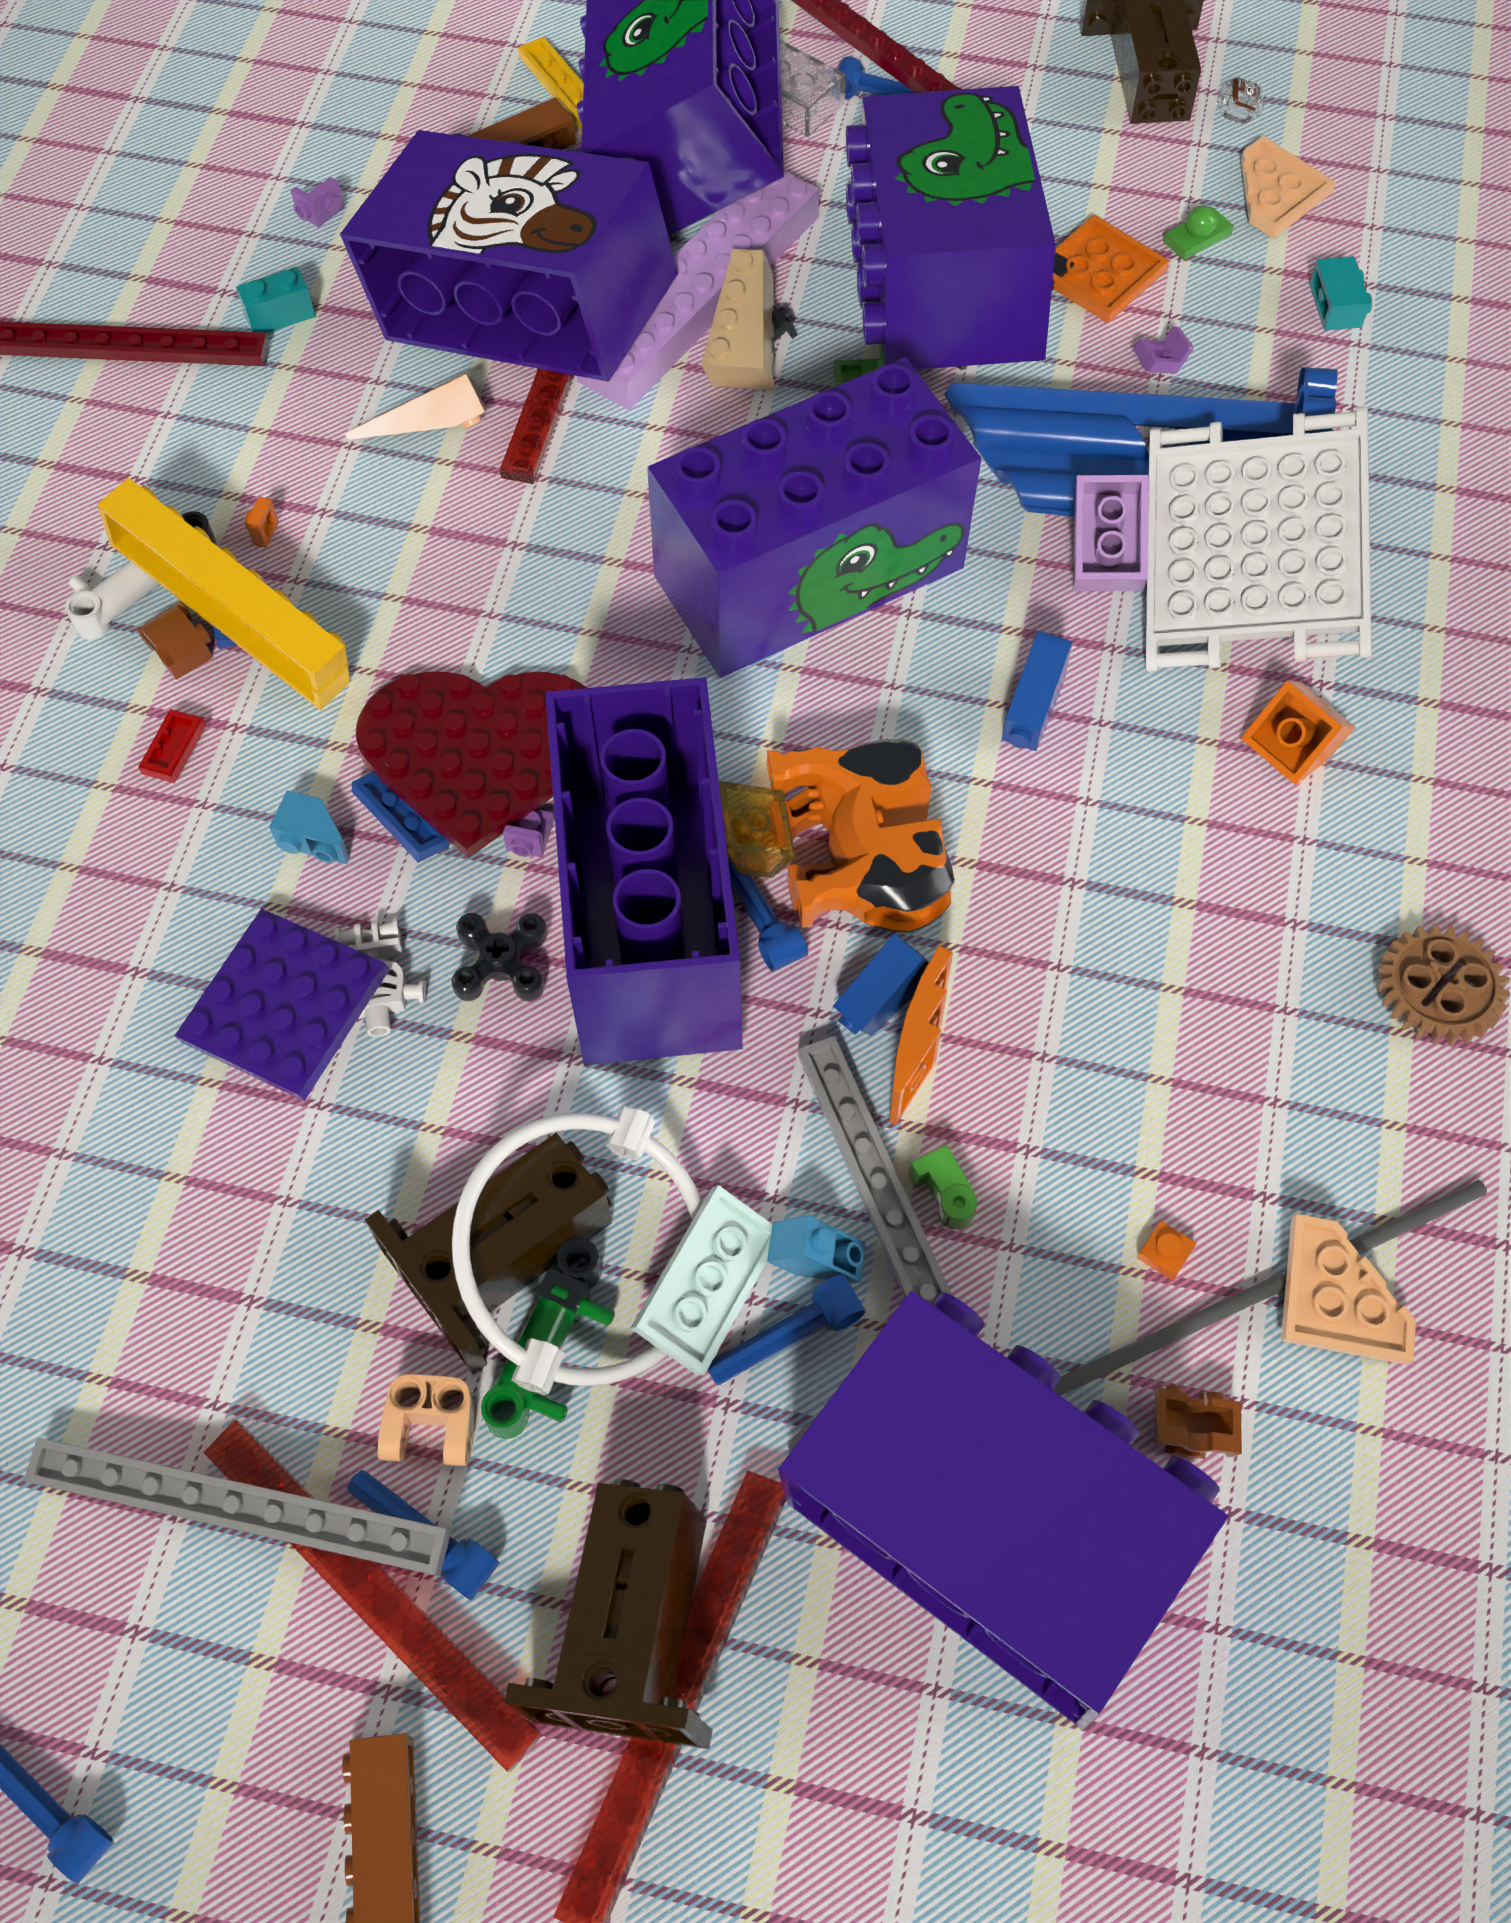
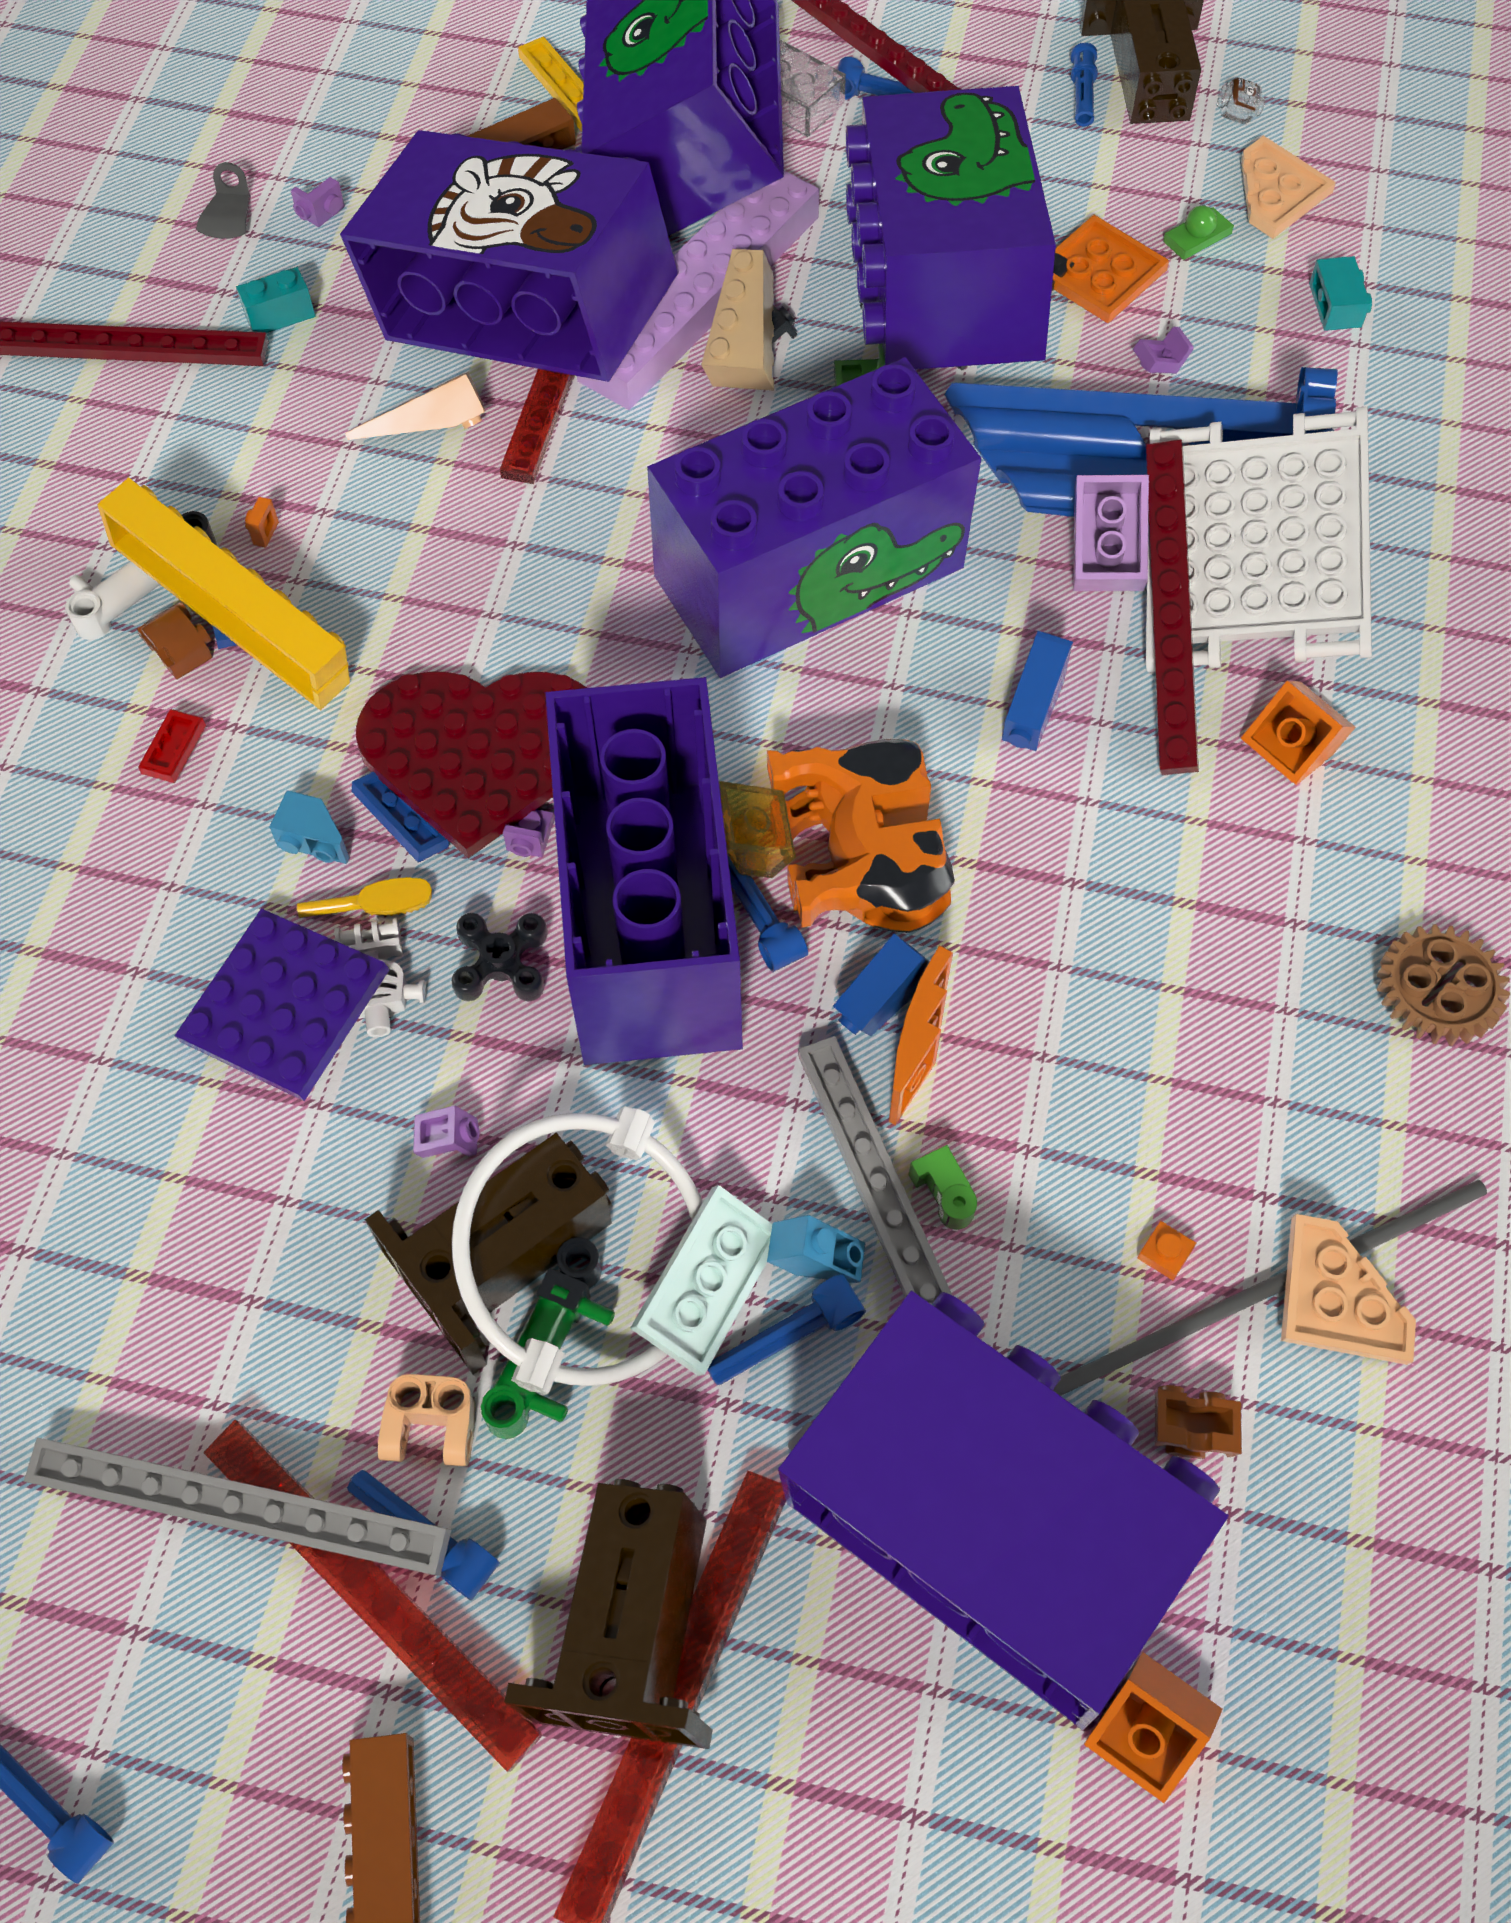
none -> dark grey piece [196,162,250,239]
none -> yellow piece [297,877,432,918]
none -> medium lavender bracket [413,1106,480,1158]
none -> blue pin [1071,43,1098,127]
none -> orange slope [1084,1652,1223,1803]
none -> dark red plate [1146,439,1199,775]

